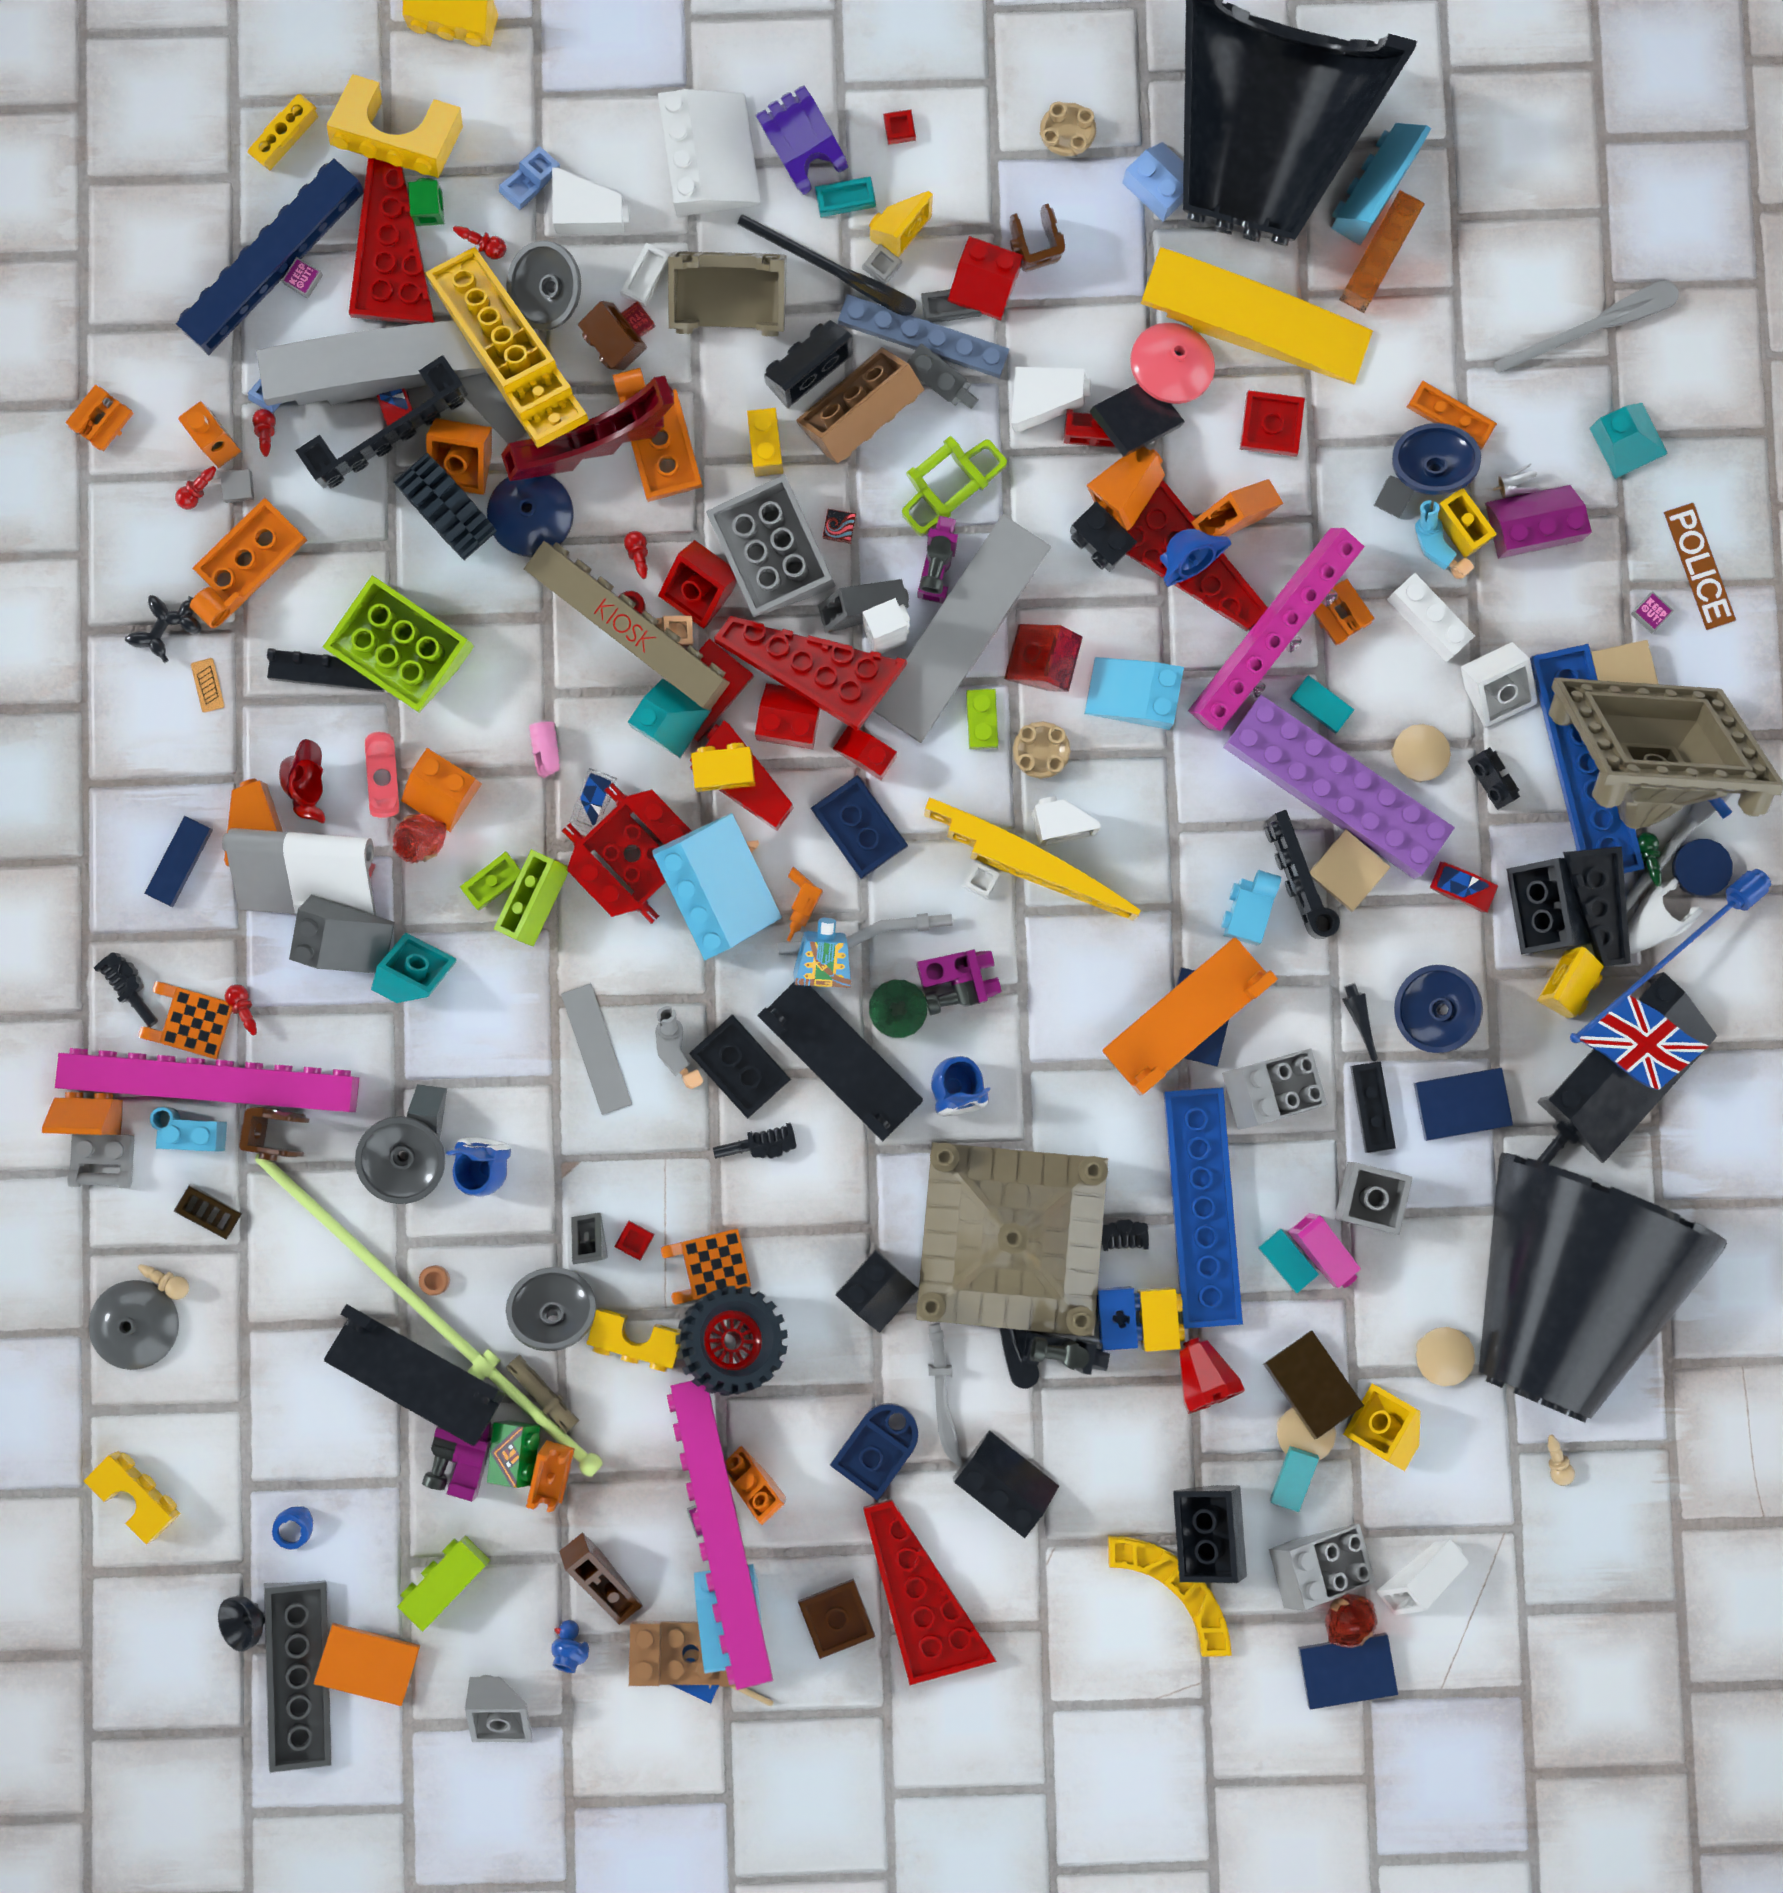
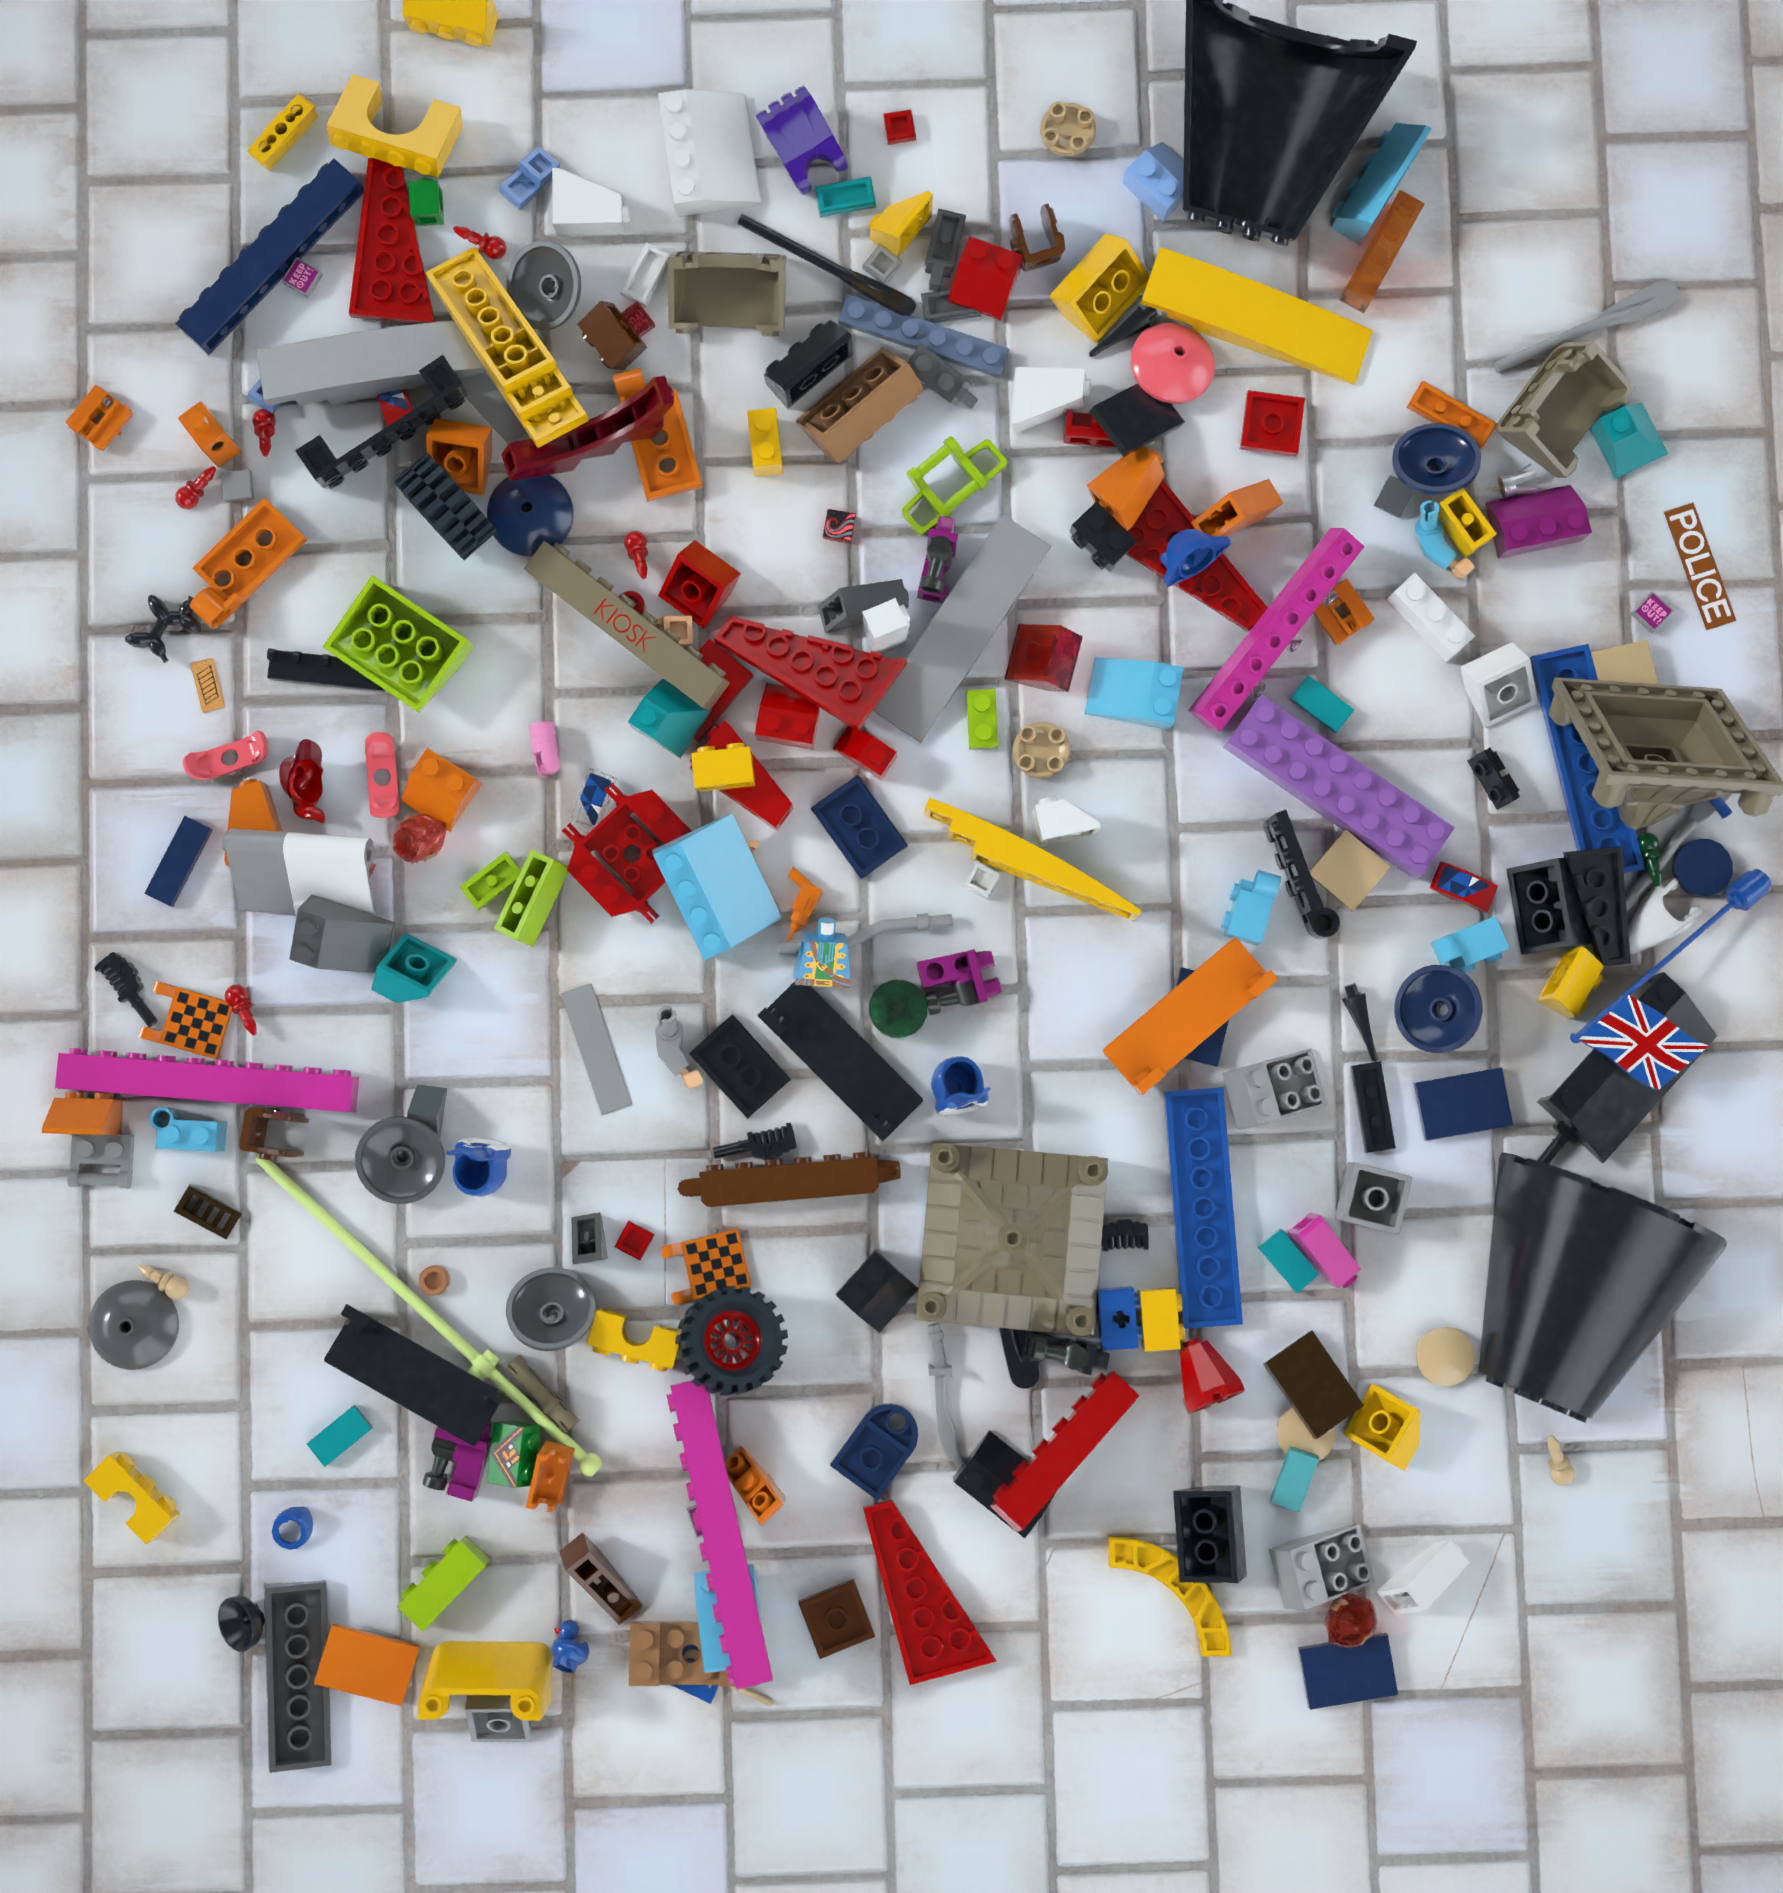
light grey slope [706,474,836,617] -> none
tan dish [1391,724,1451,783] -> none
none -> coral piece [182,731,268,780]
none -> teal tile [306,1405,373,1467]
none -> yellow windscreen [418,1641,552,1721]
none -> reddish brown hinge [677,1151,901,1207]
none -> dark grey hinge [925,209,966,291]
none -> red brick [990,1371,1140,1532]
none -> yellow slope [1049,233,1150,343]
none -> black piece [1088,306,1158,357]
none -> medium azure hinge [1431,916,1510,973]
none -> dark tan windscreen [1495,341,1635,478]

